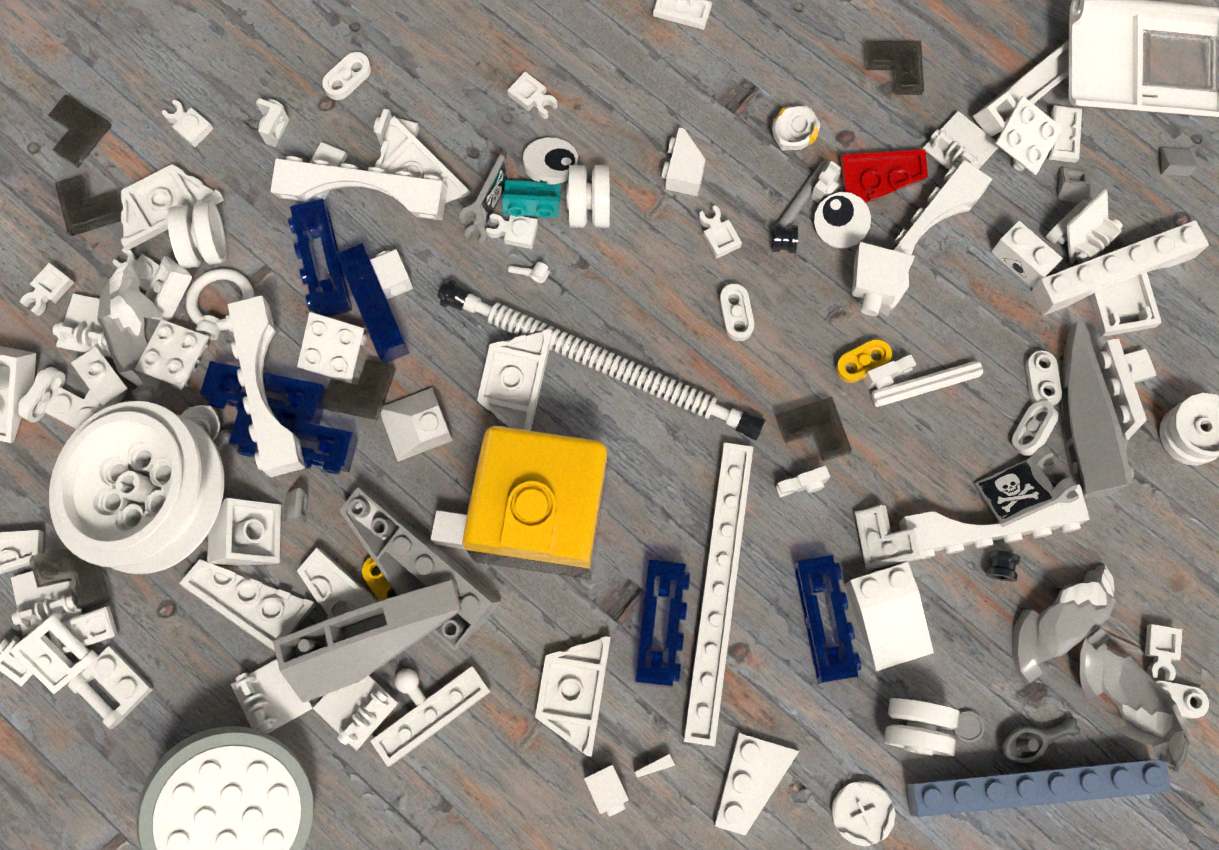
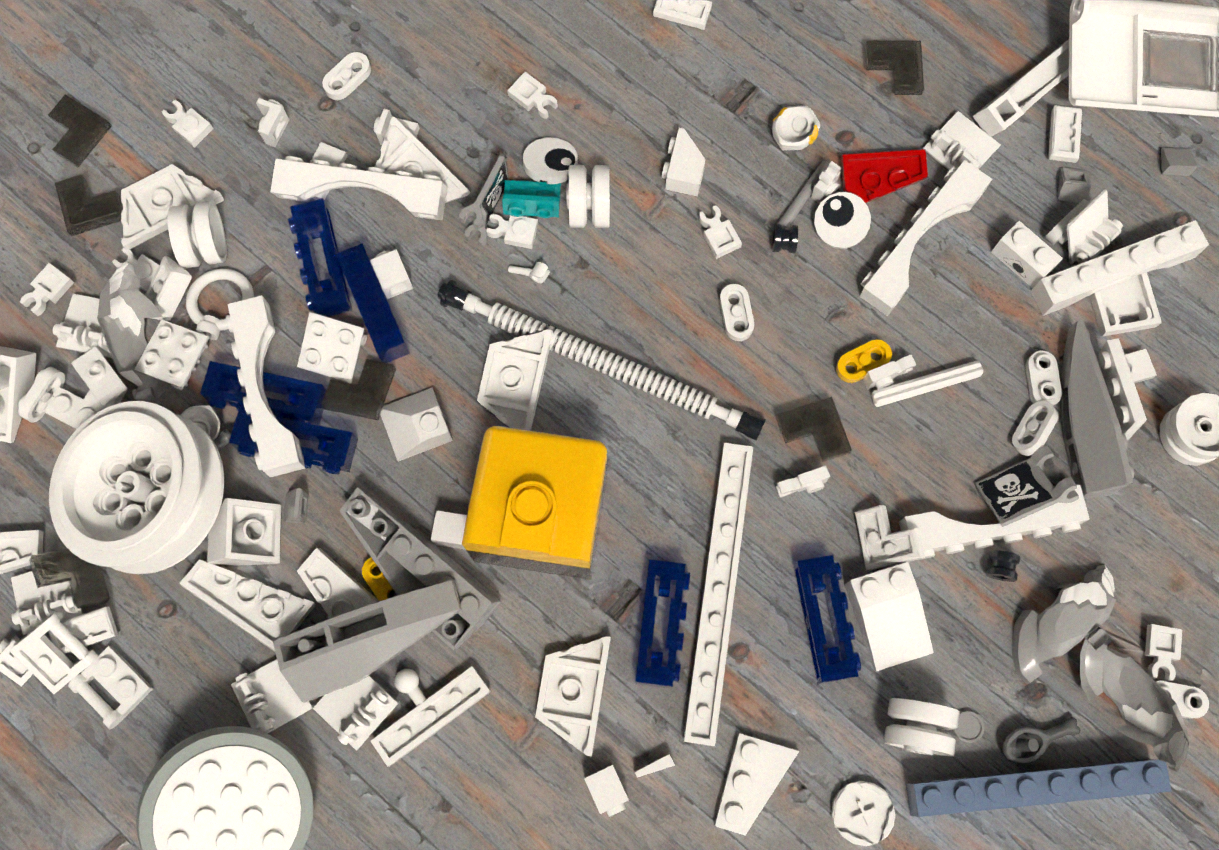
white torso [852,242,915,316] -> none
white hinge [995,96,1062,175] -> none

